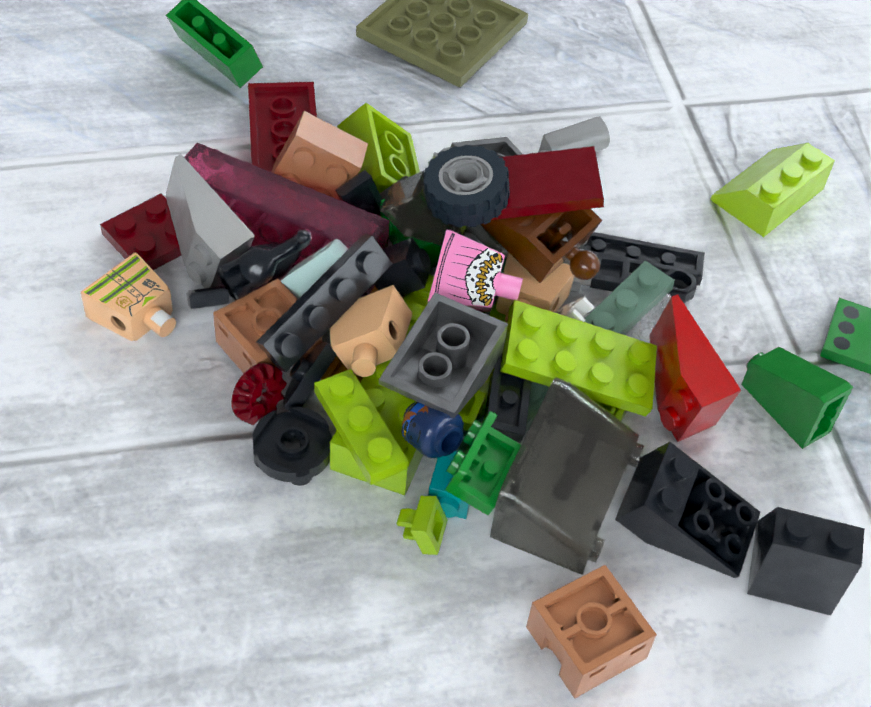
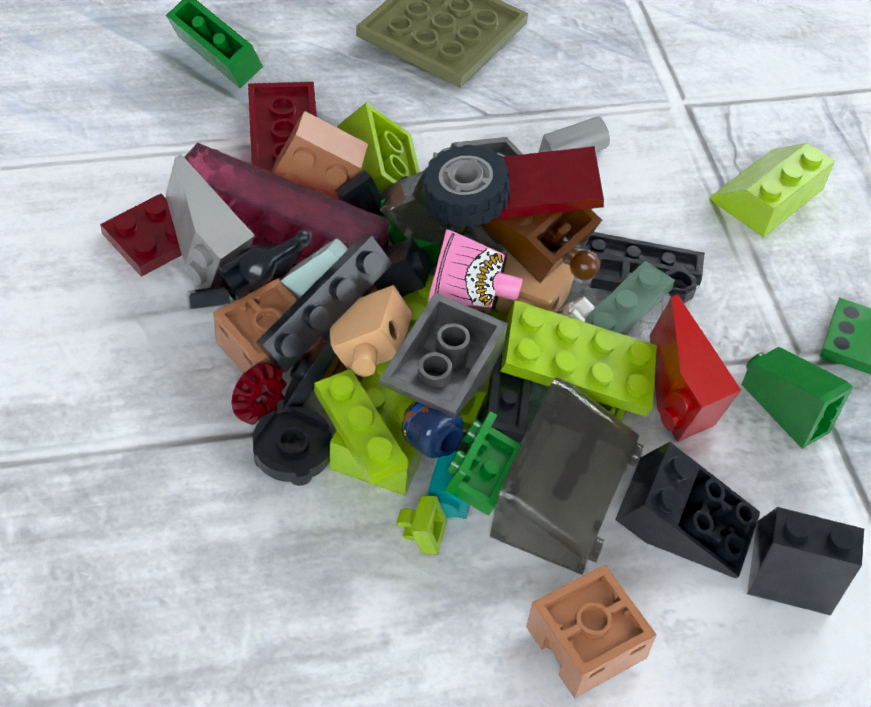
light nougat torso [81,253,176,341] -> none

